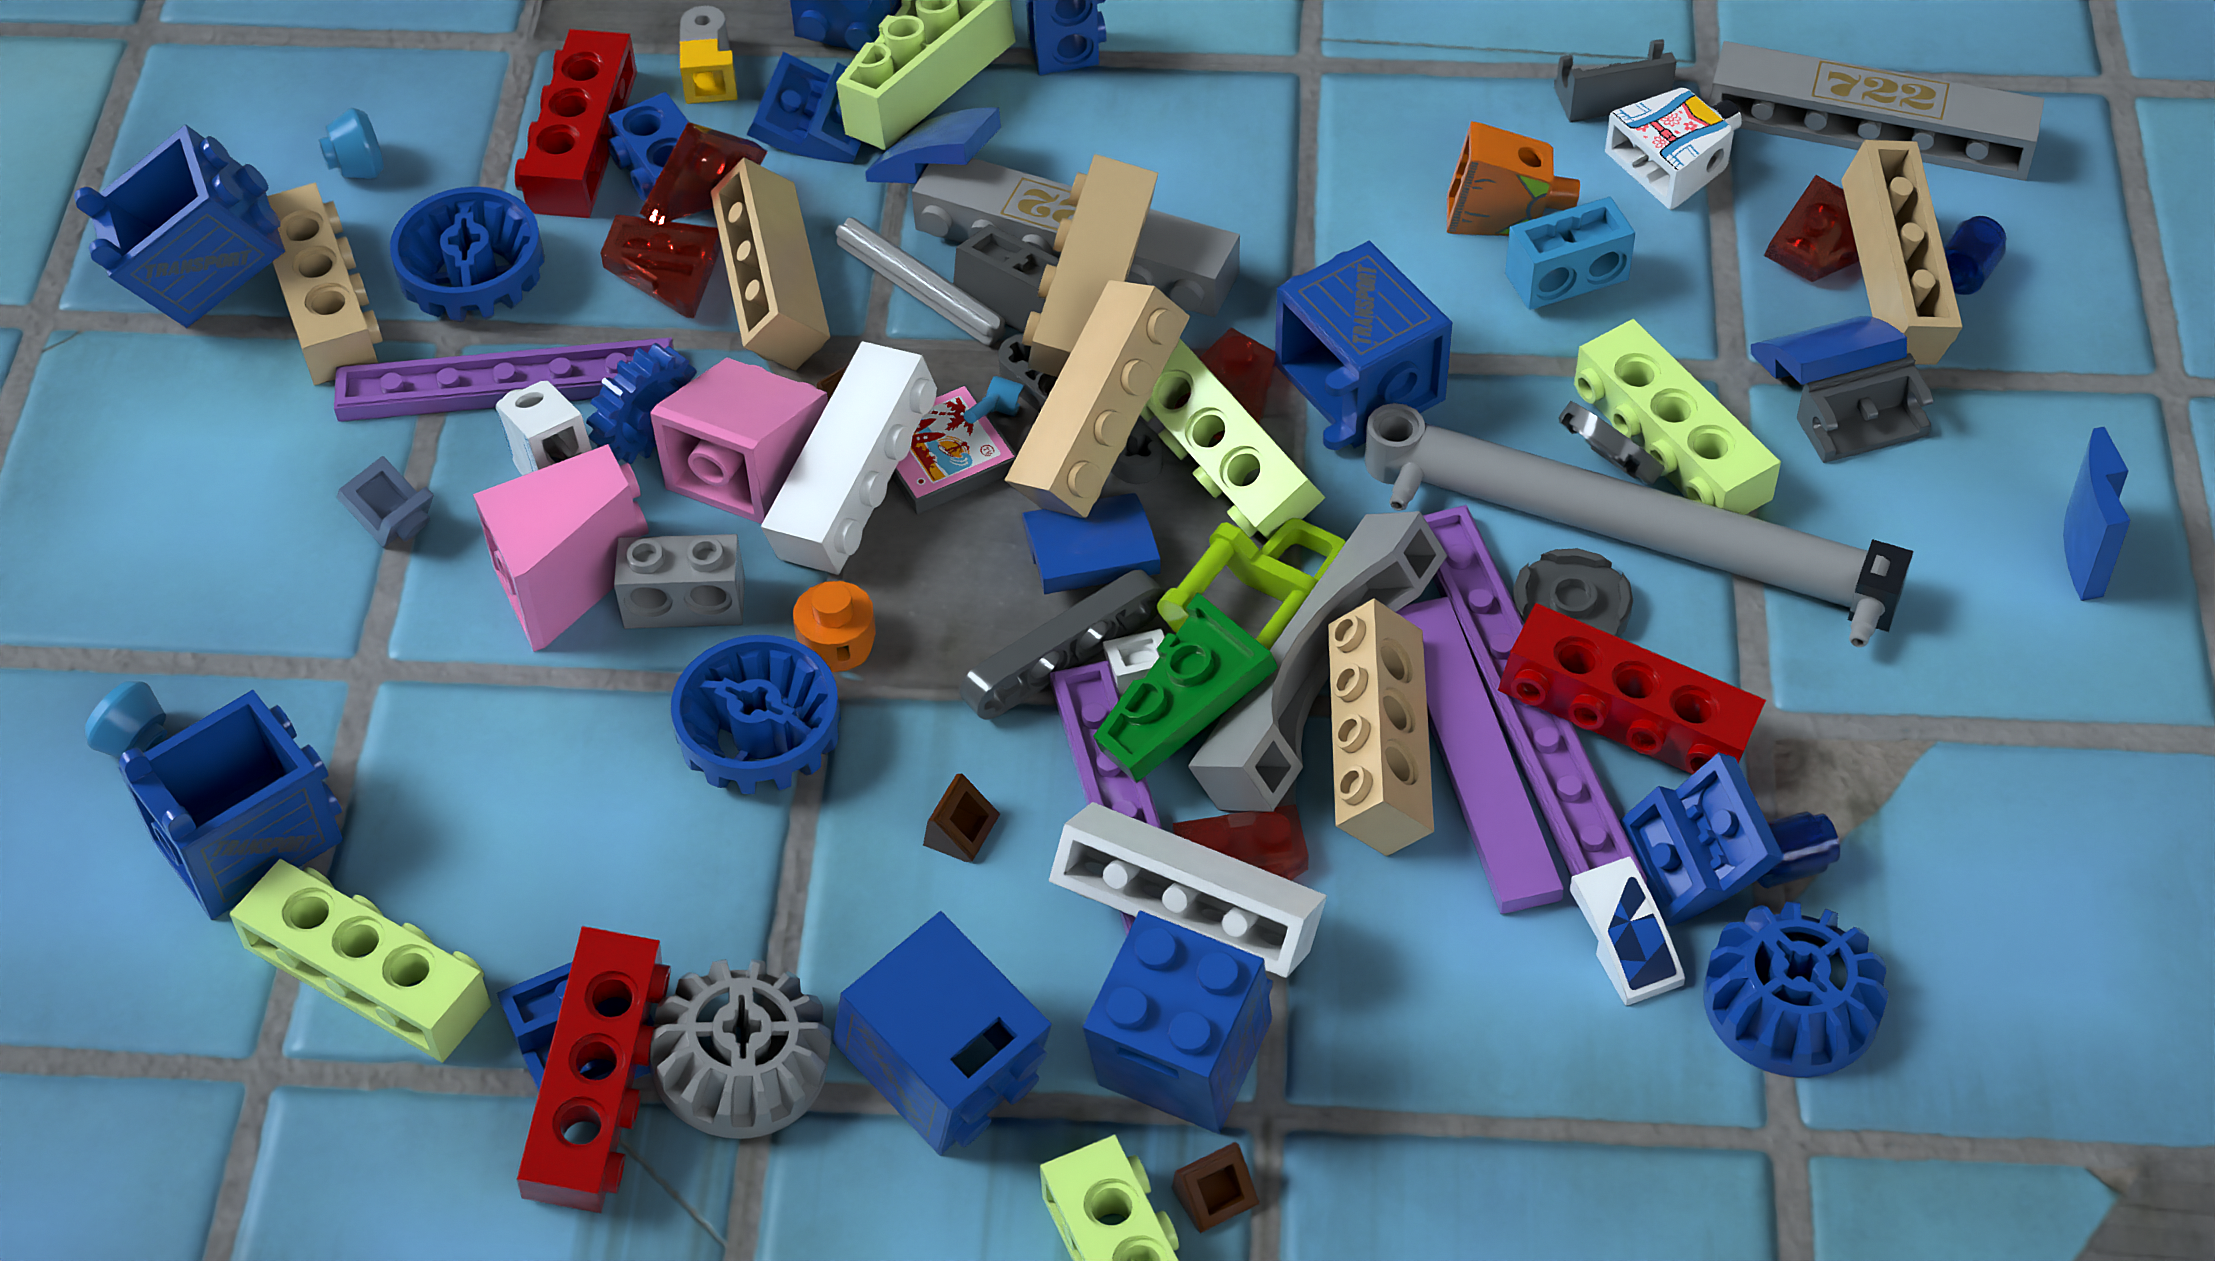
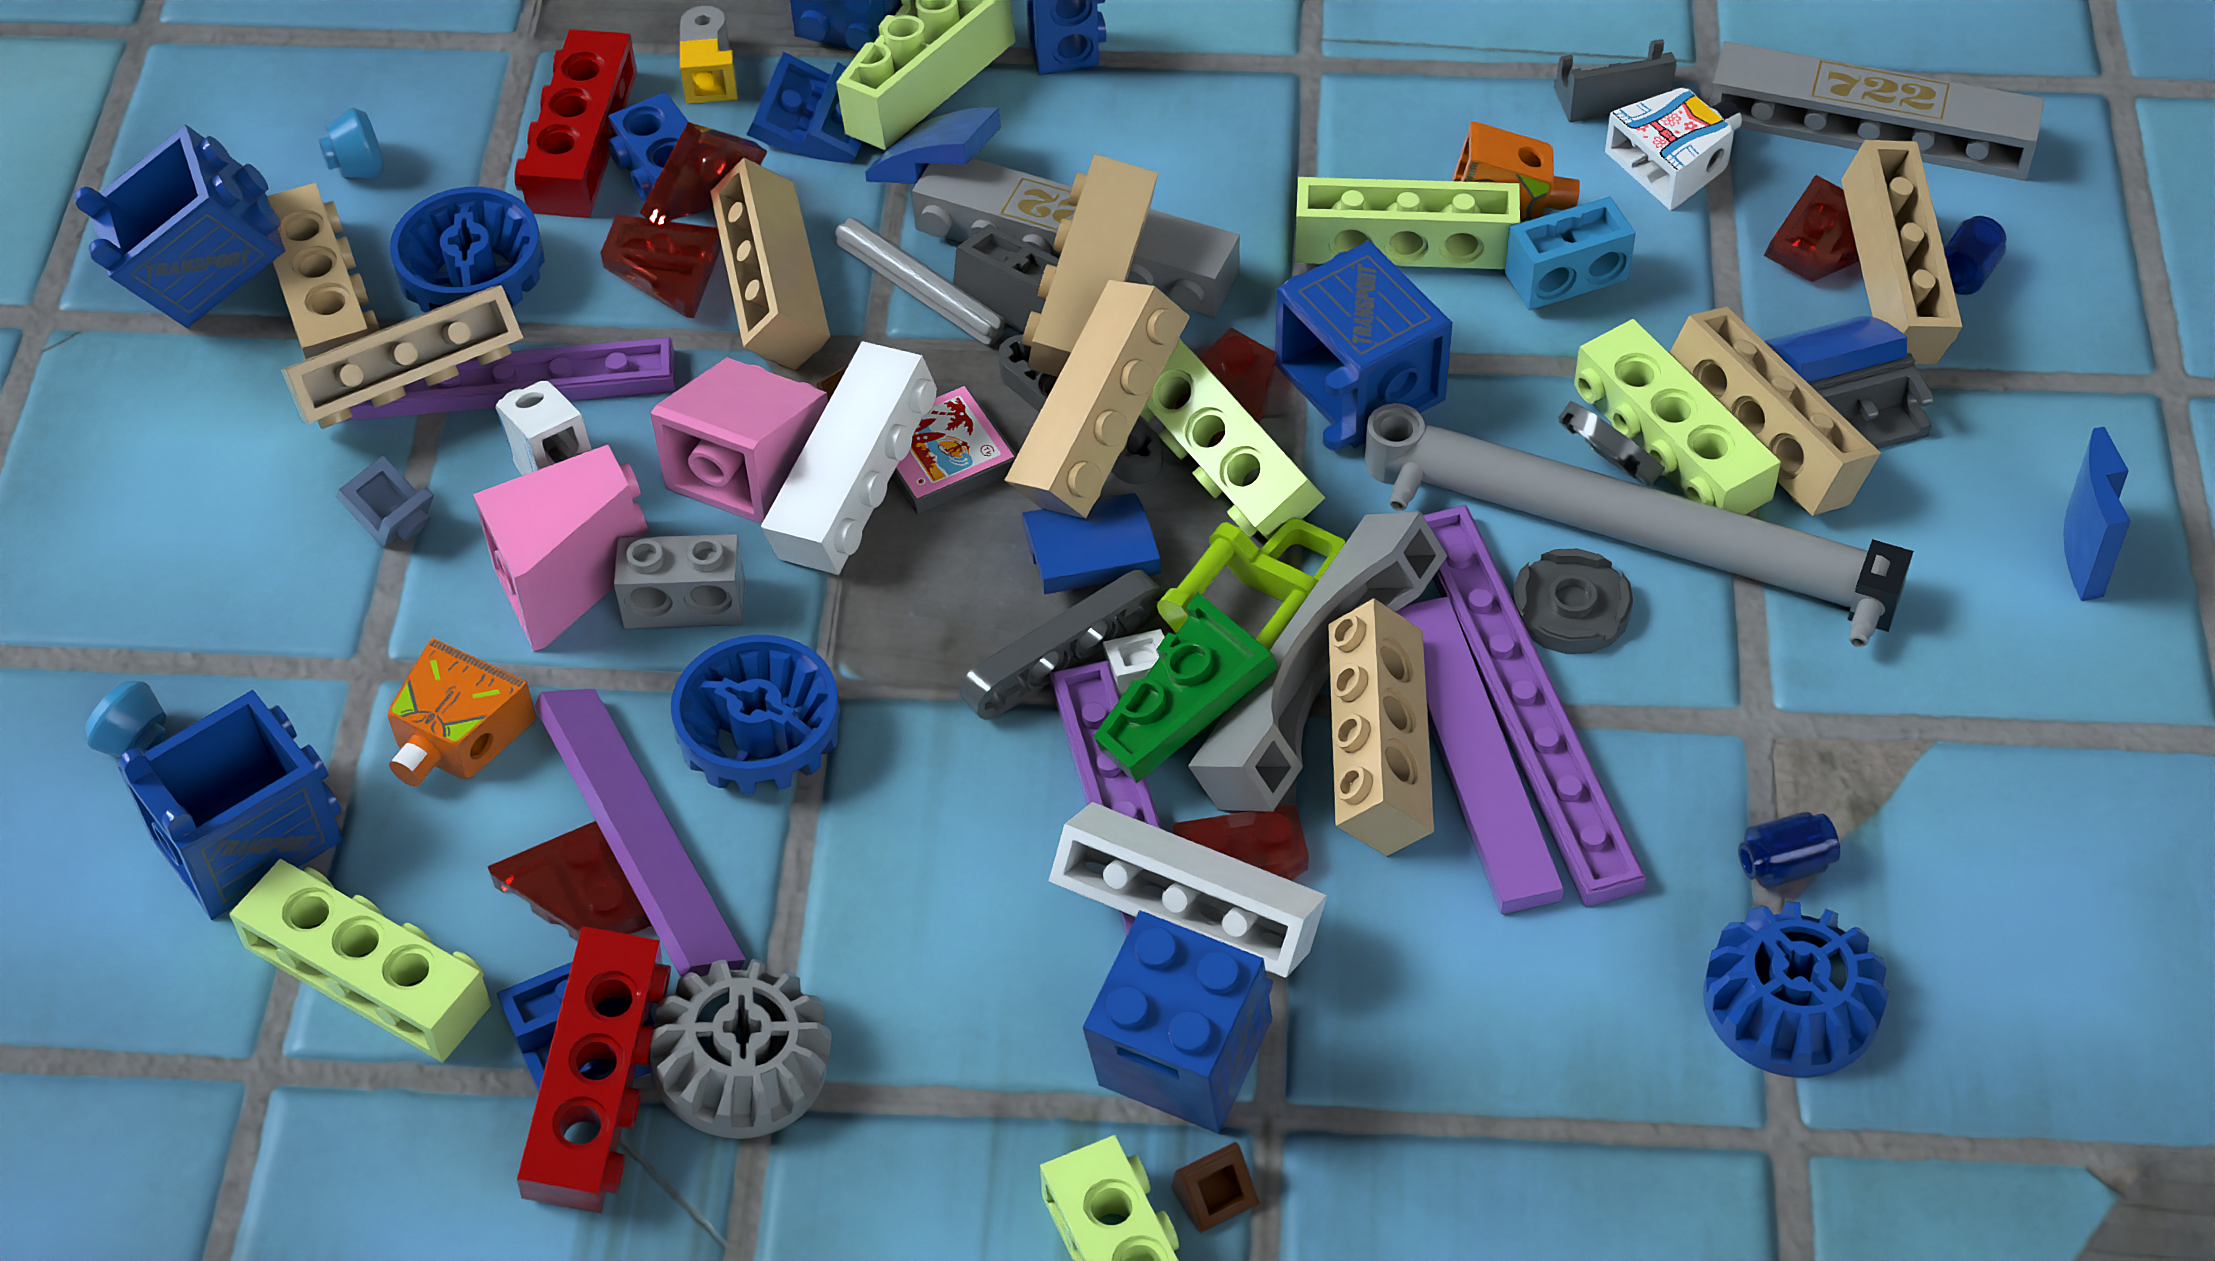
blue gear [586,343,697,464] -> none
orange piece [793,581,876,672] -> none
blue container [832,910,1052,1156] -> none
reddish brown slope [923,773,1000,862] -> none
dark azure hand [964,376,1025,424] -> none
red brick [1497,603,1766,775] -> none
slope [1570,856,1685,1006] -> none
blue slope [1619,752,1785,927] -> none
none -> tan brick [281,285,523,429]
none -> orange torso [387,638,537,787]
none -> clear red wing [487,821,651,942]
none -> medium lavender tile [534,689,746,977]
none -> yellowish green brick [1295,177,1520,269]
none -> tan brick [1669,307,1881,516]

